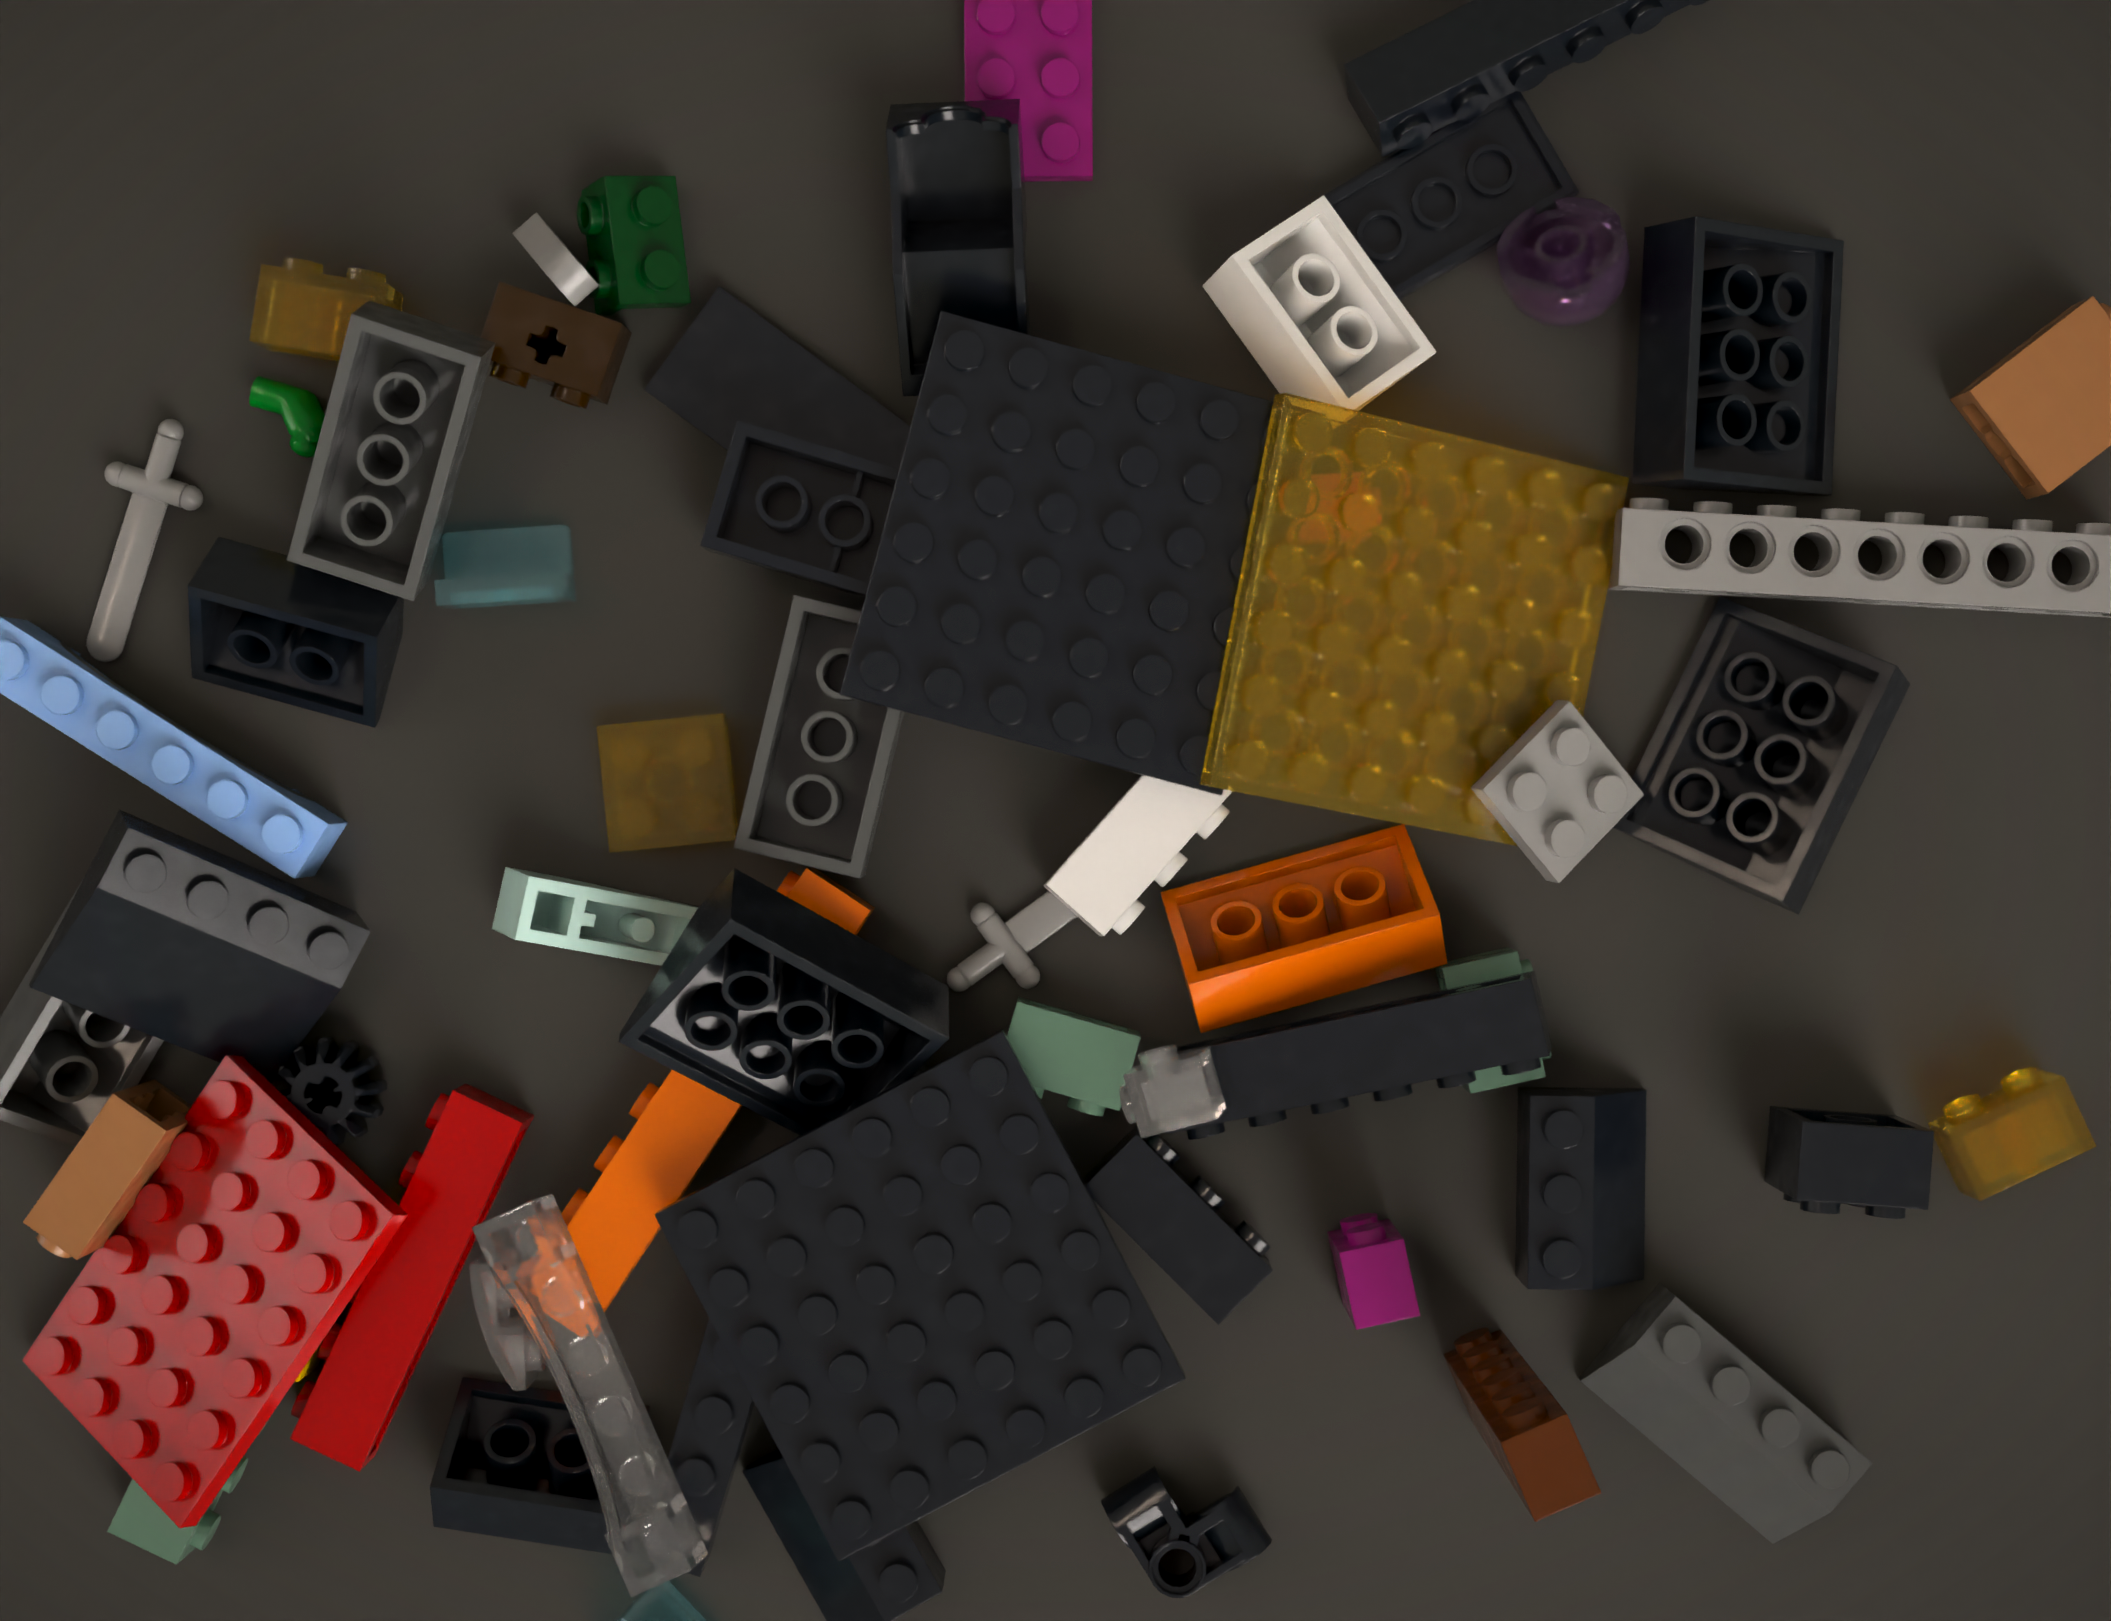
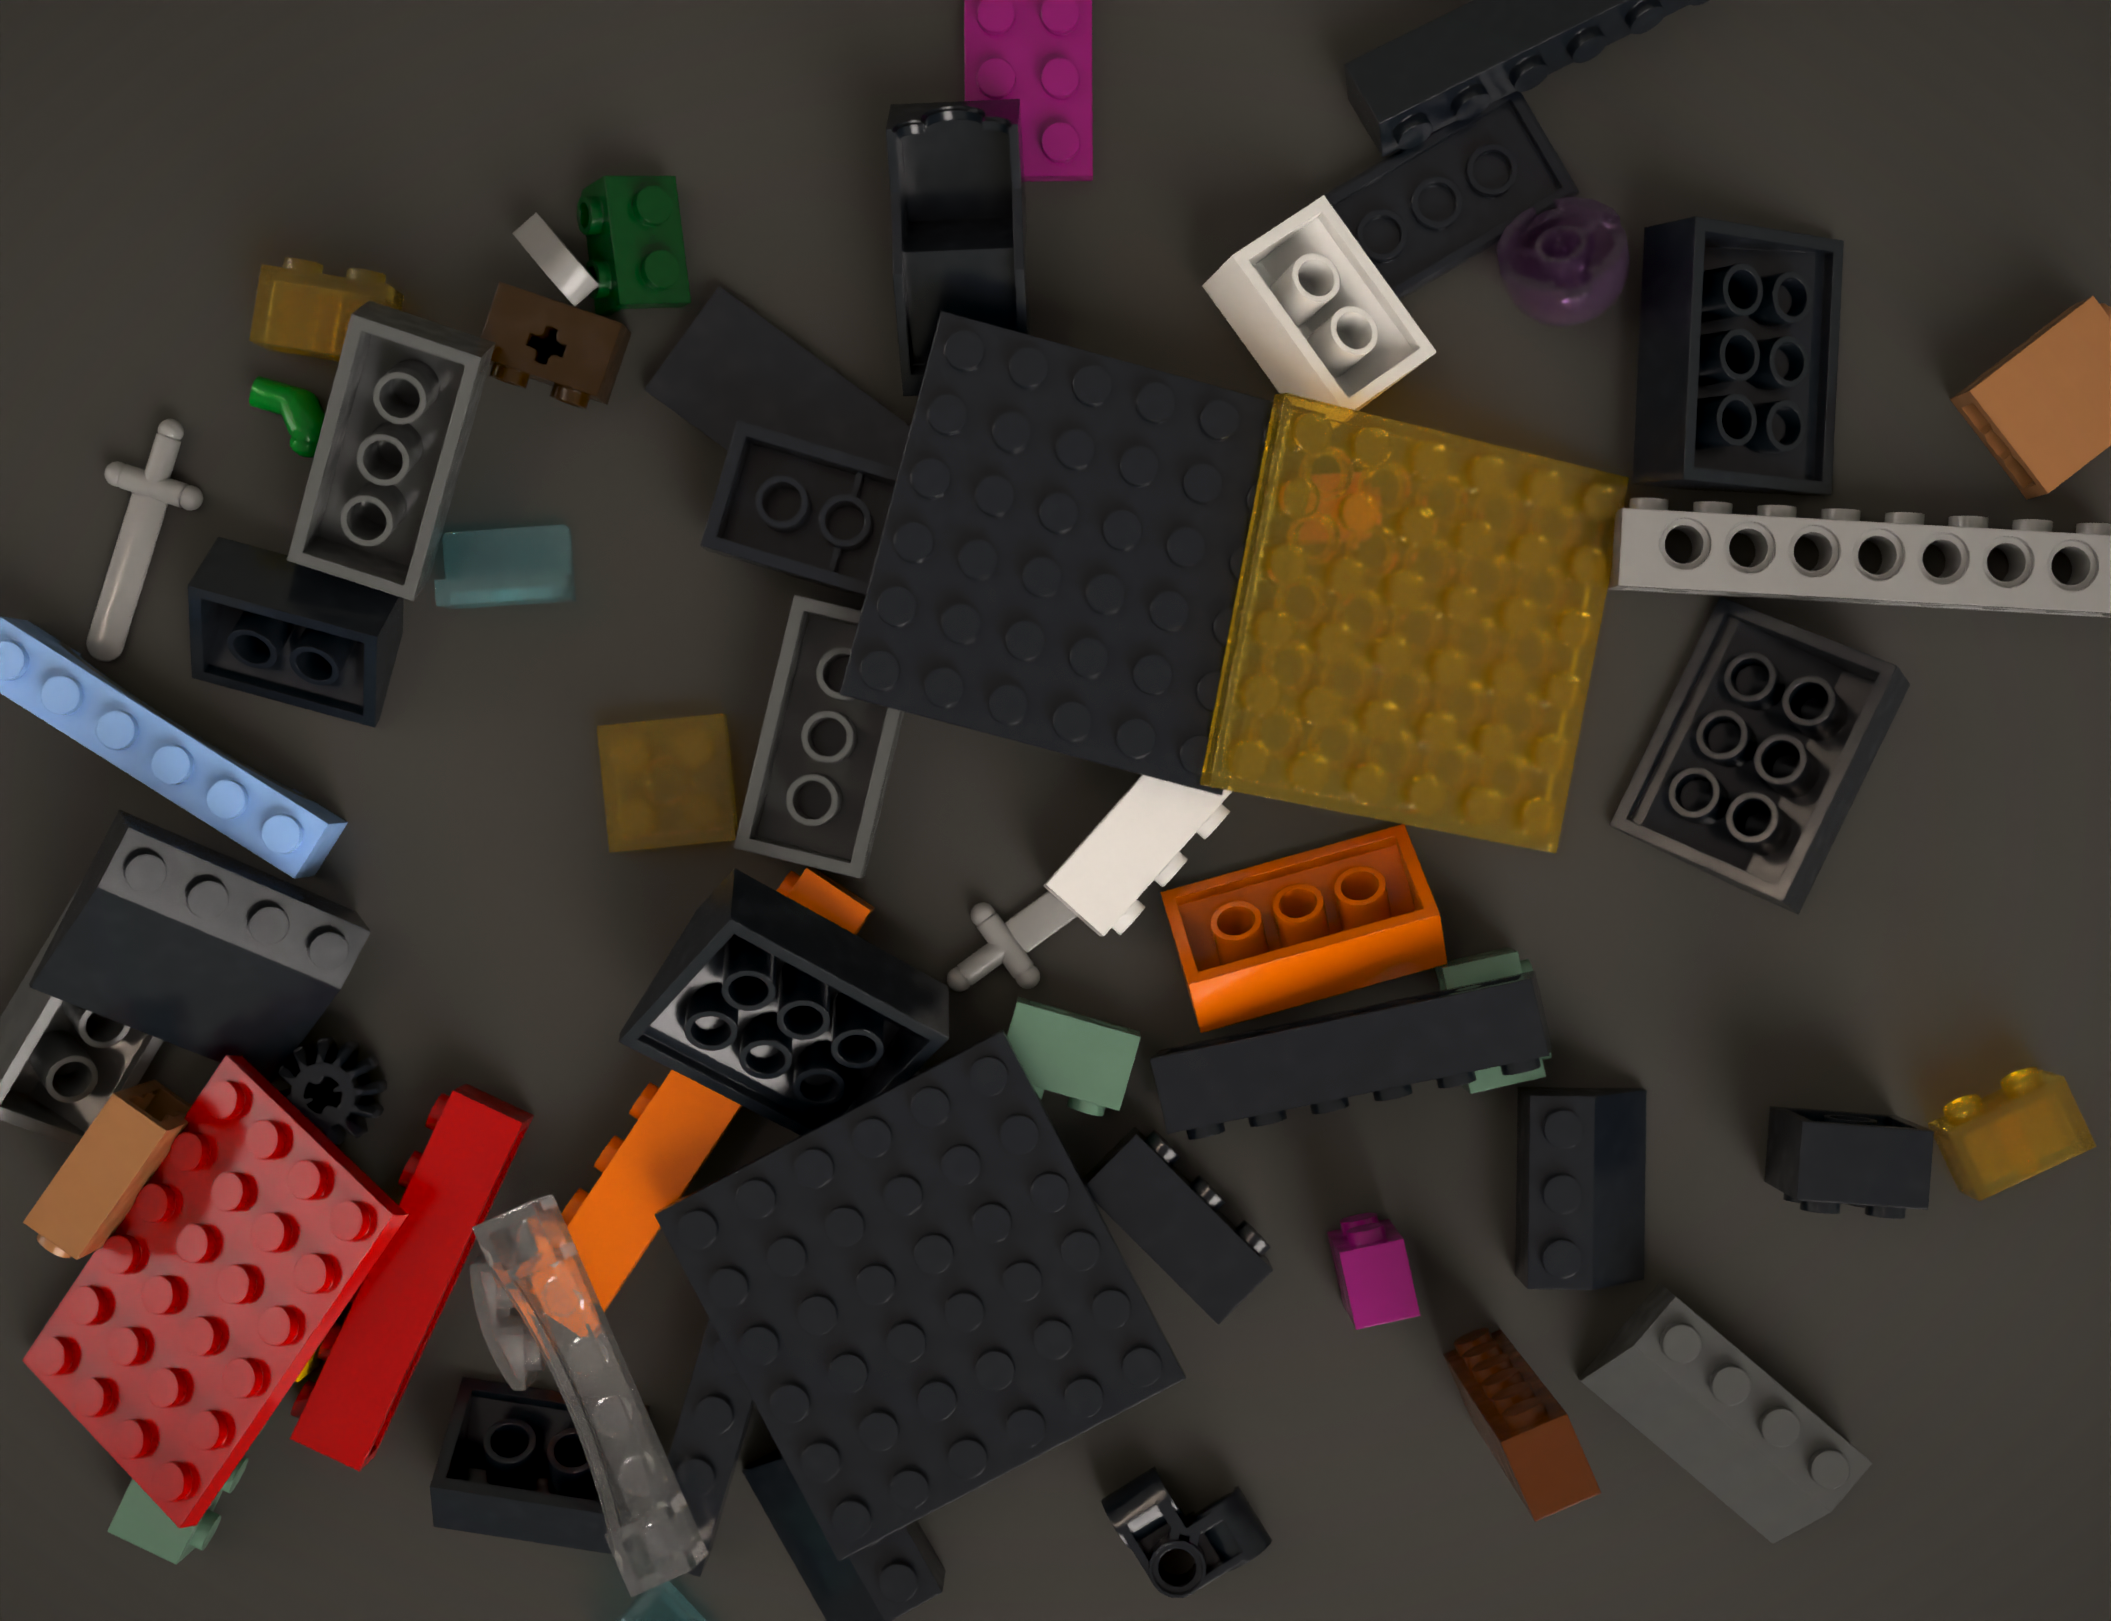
light aqua slope [492,867,699,966] -> none
clear brick [1119,1044,1226,1138] -> none
light grey plate [1471,700,1644,883] -> none

